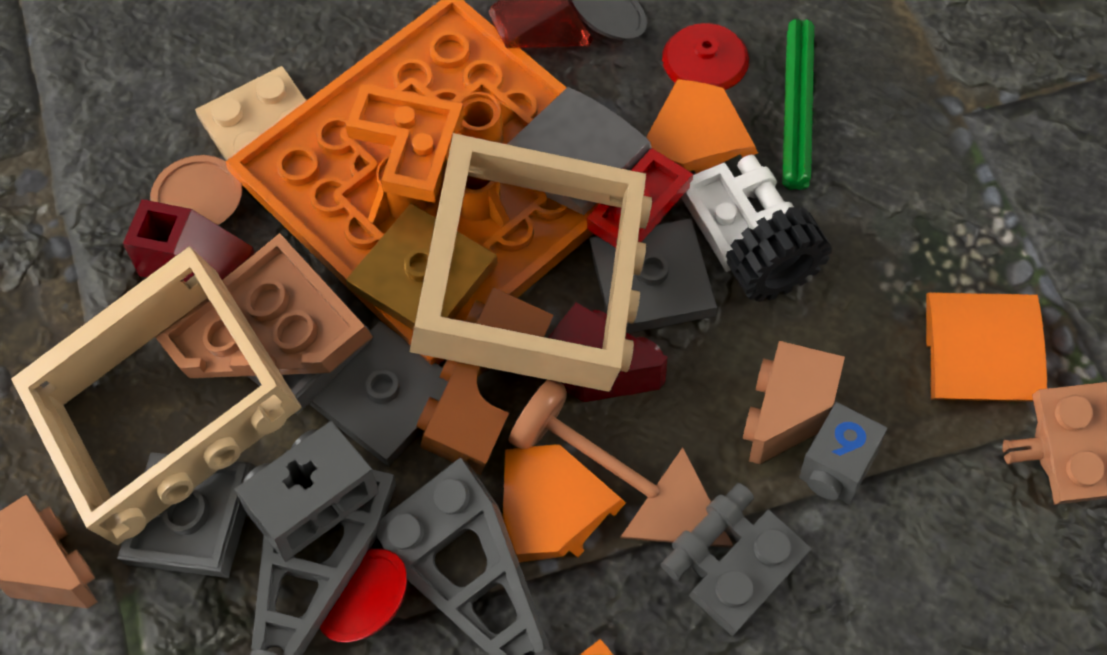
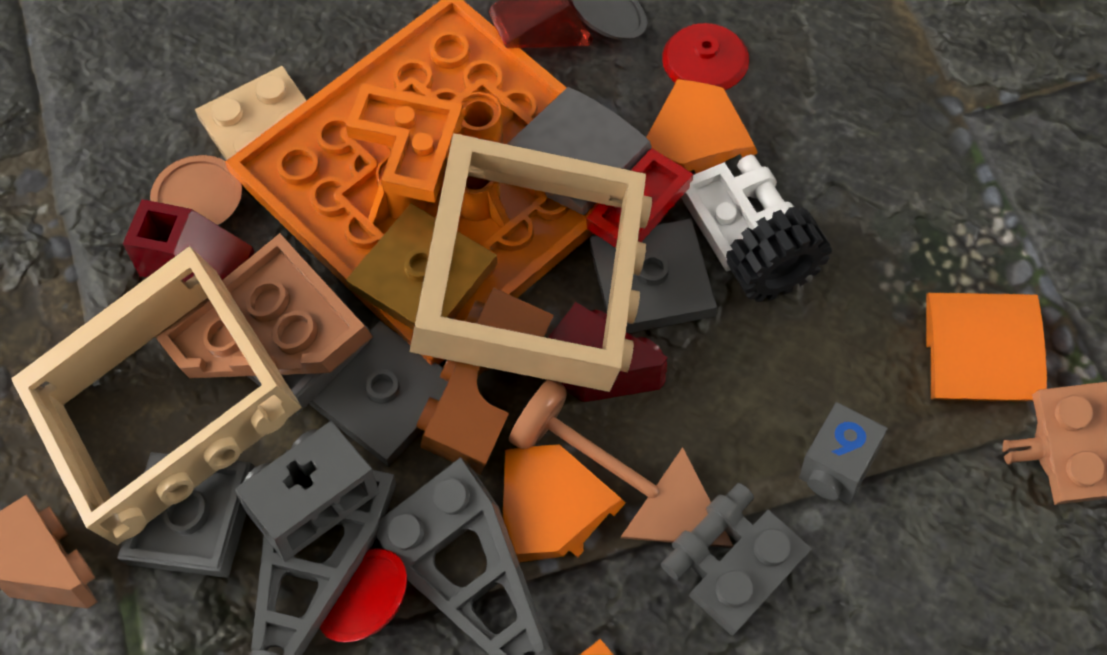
nougat slope [743,341,845,464] -> none
green axle [782,19,815,190] -> none

